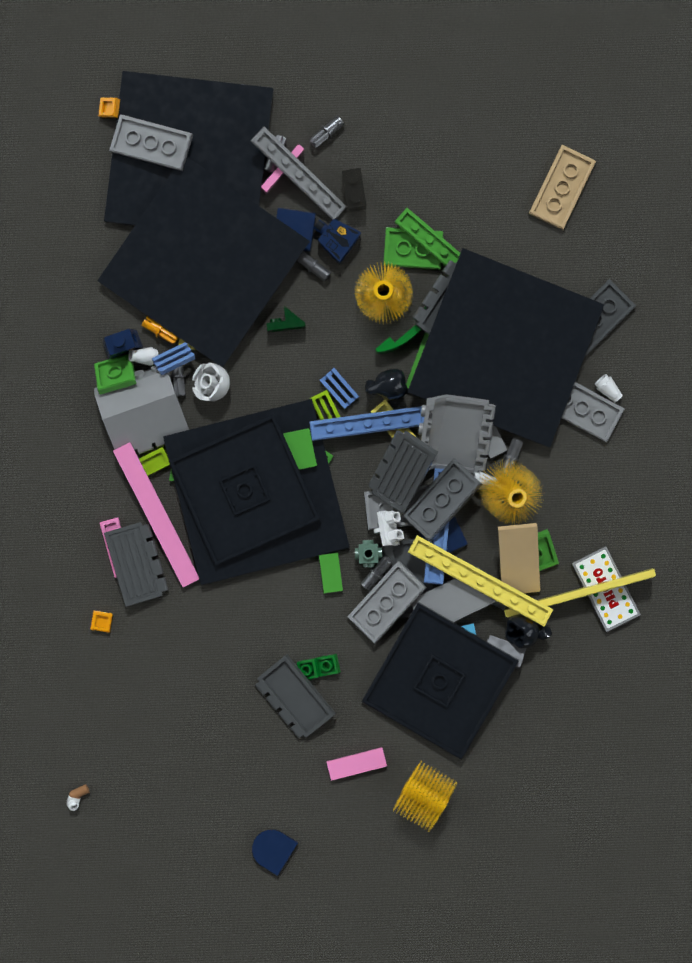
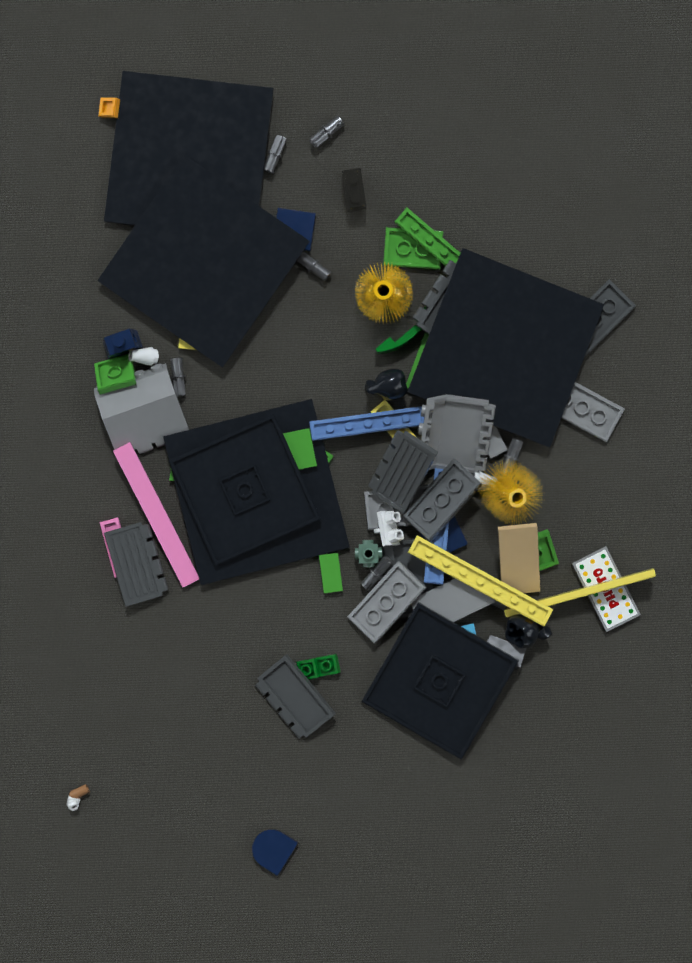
light orange tile [90,610,113,633] -> none
light grey tile [109,114,193,171] -> none
lime tile [139,447,170,476] -> none
light orange axle [141,316,179,344] -> none
medium blue tile [152,342,195,376] -> none
white cylinder [192,363,230,401] -> none
light grey tile [251,127,347,220] -> none
bright pink tile [261,145,304,194] -> none
dark green slope [266,306,306,333] -> none
lime tile [310,390,340,420] -> none
dark blue torso [313,219,361,264] -> none
medium blue tile [320,368,359,409] -> none
bright pink tile [326,747,387,781] -> none
yellow piece [393,761,457,831] -> none
tan tile [529,145,596,230] -> none
white cone [595,374,623,403] -> none

